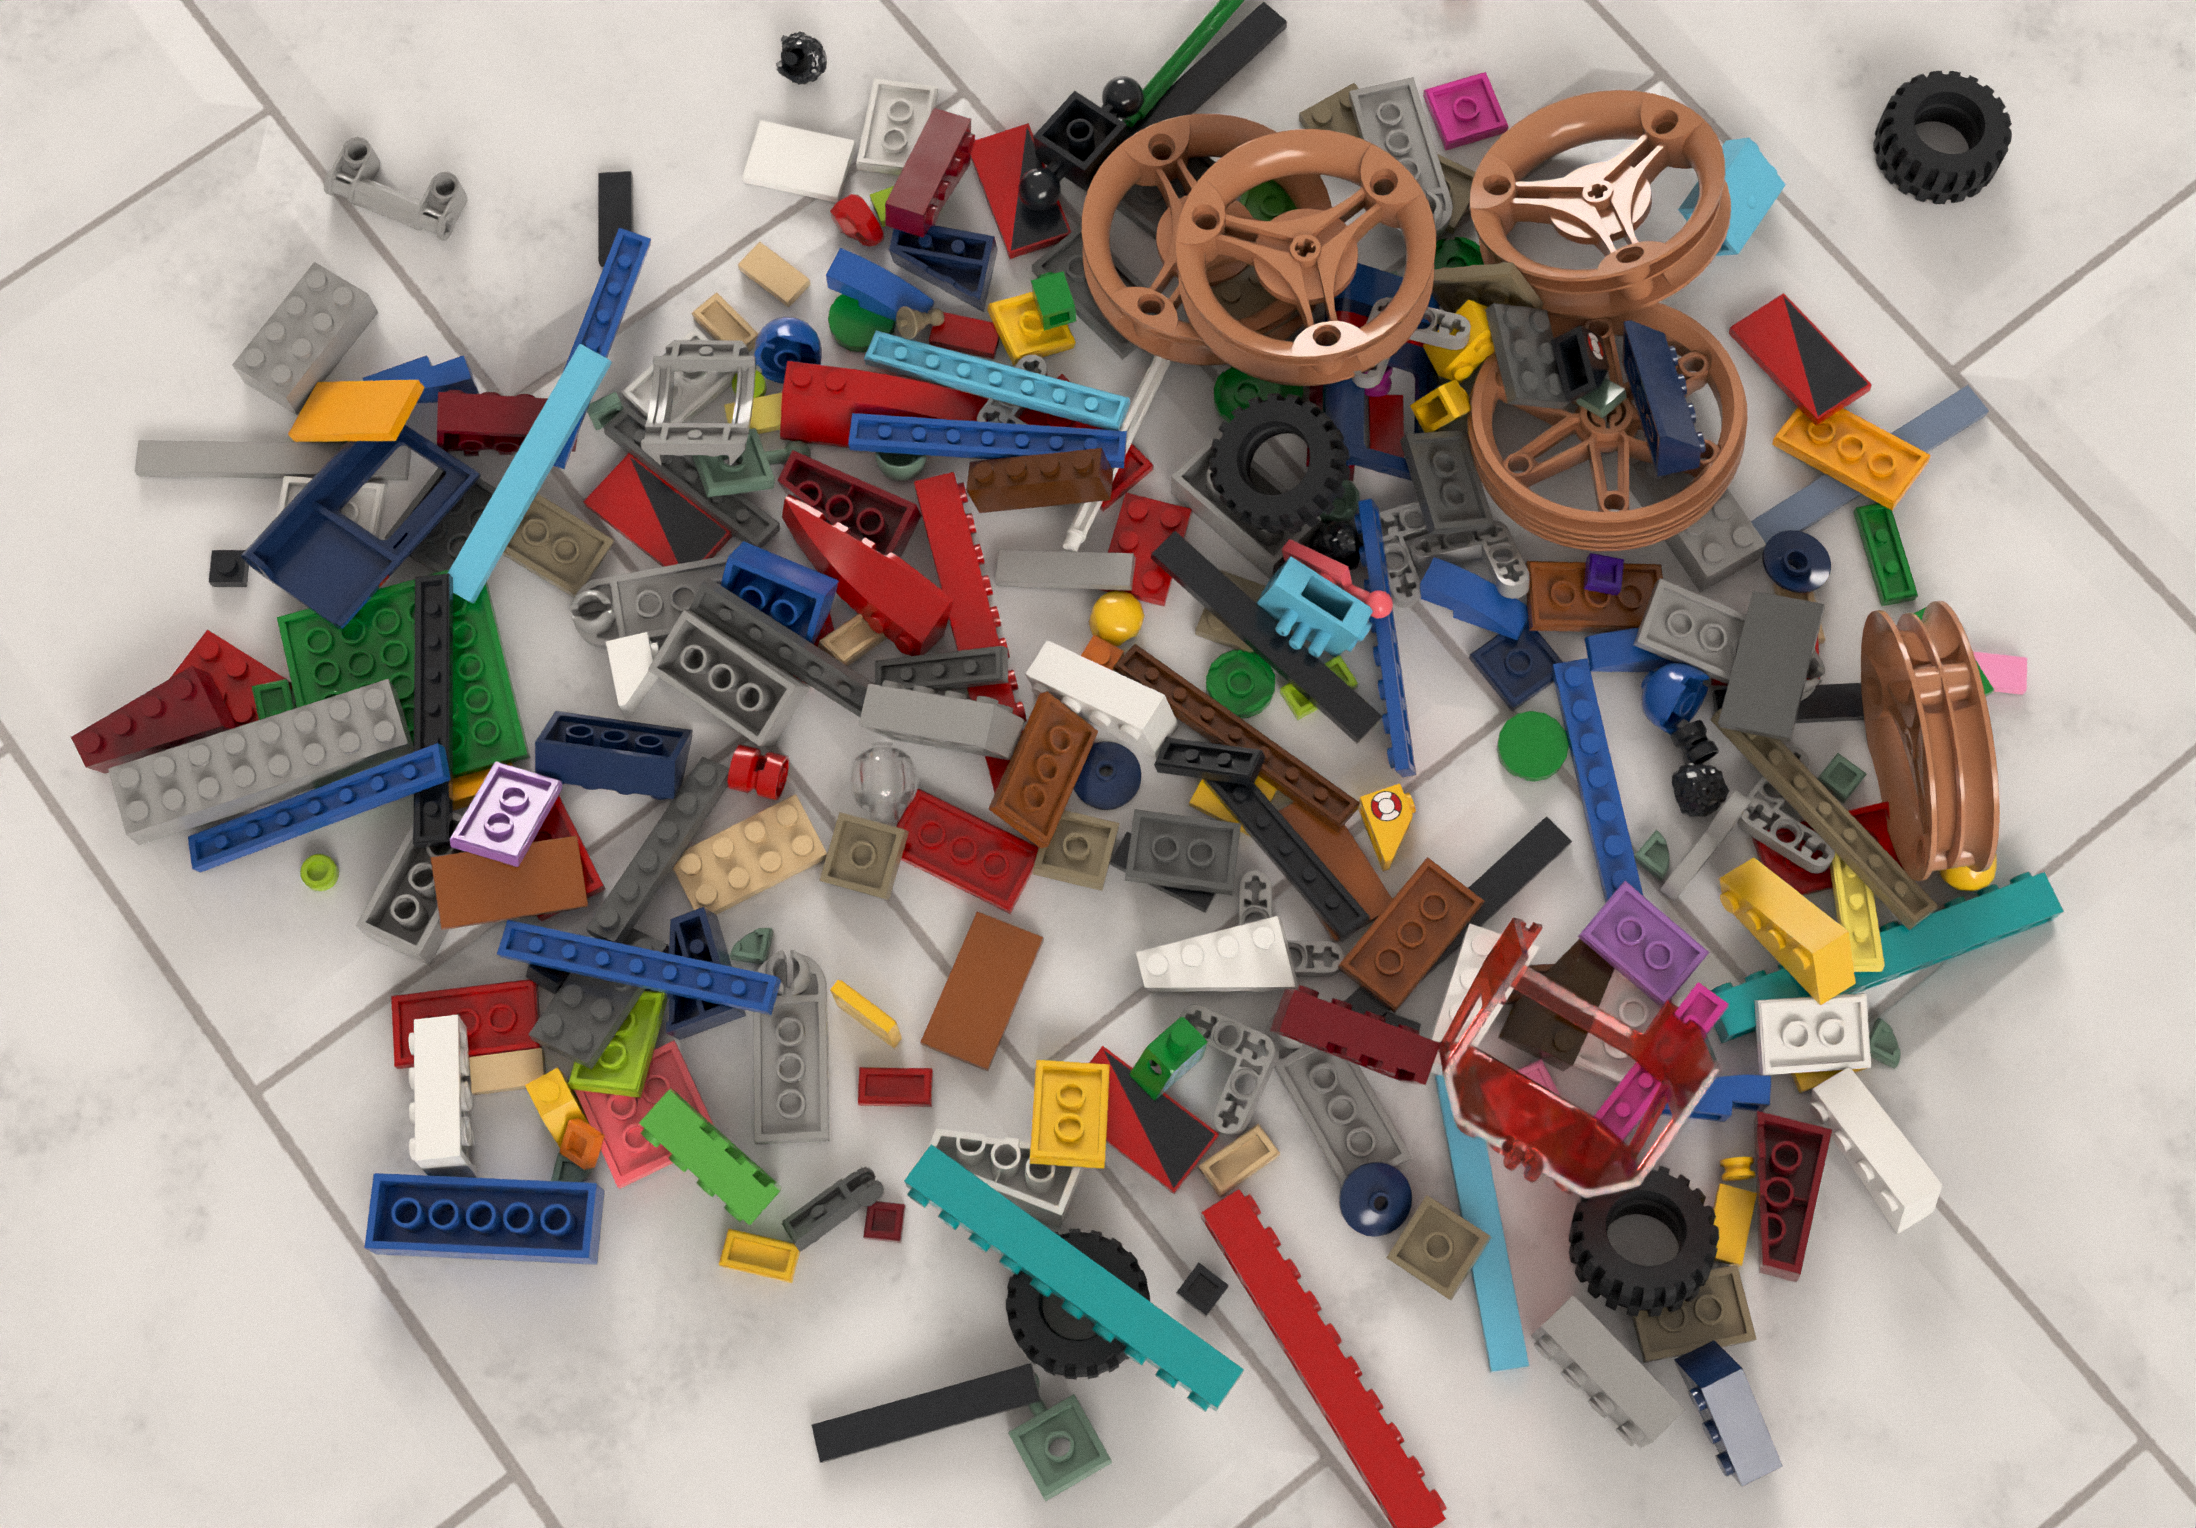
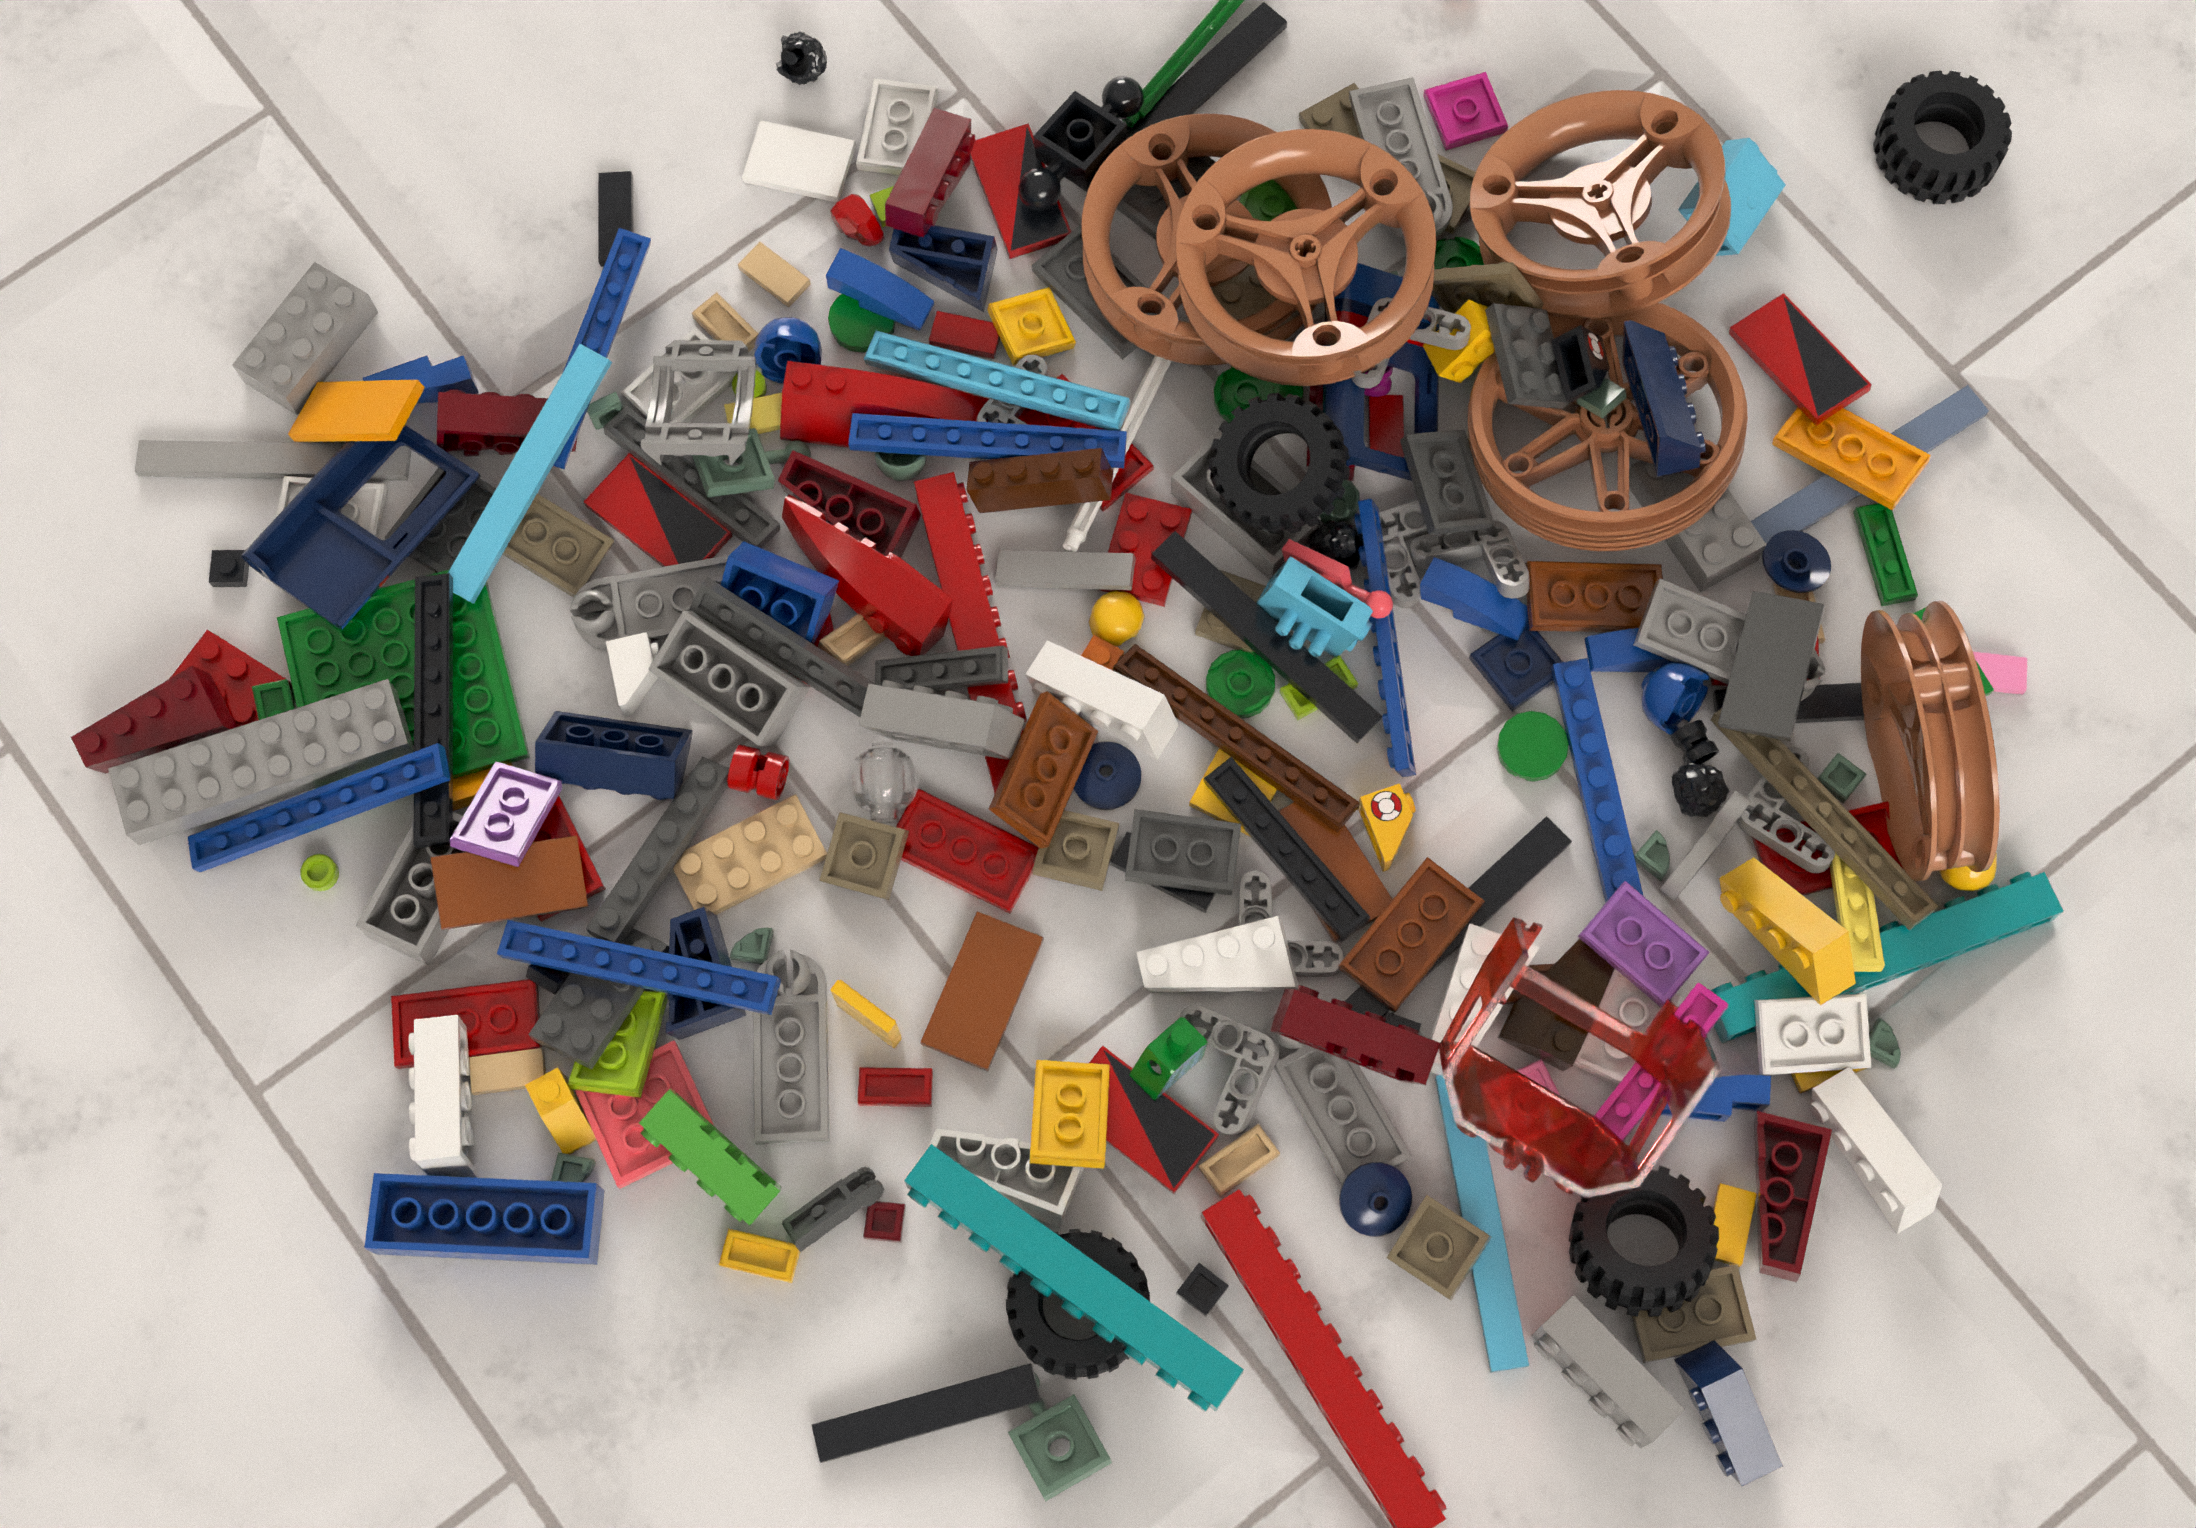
light grey piece [324,137,467,241] -> none
orange plate [559,1118,605,1170] -> none
dark tan piece [896,306,945,340] -> none
green brick [1031,271,1077,331] -> none
black tile [1154,737,1266,786] -> none
yellow slope [1410,379,1472,433] -> none
dark purple tile [1584,553,1624,596] -> none
yellow bush [1720,1157,1756,1181] -> none

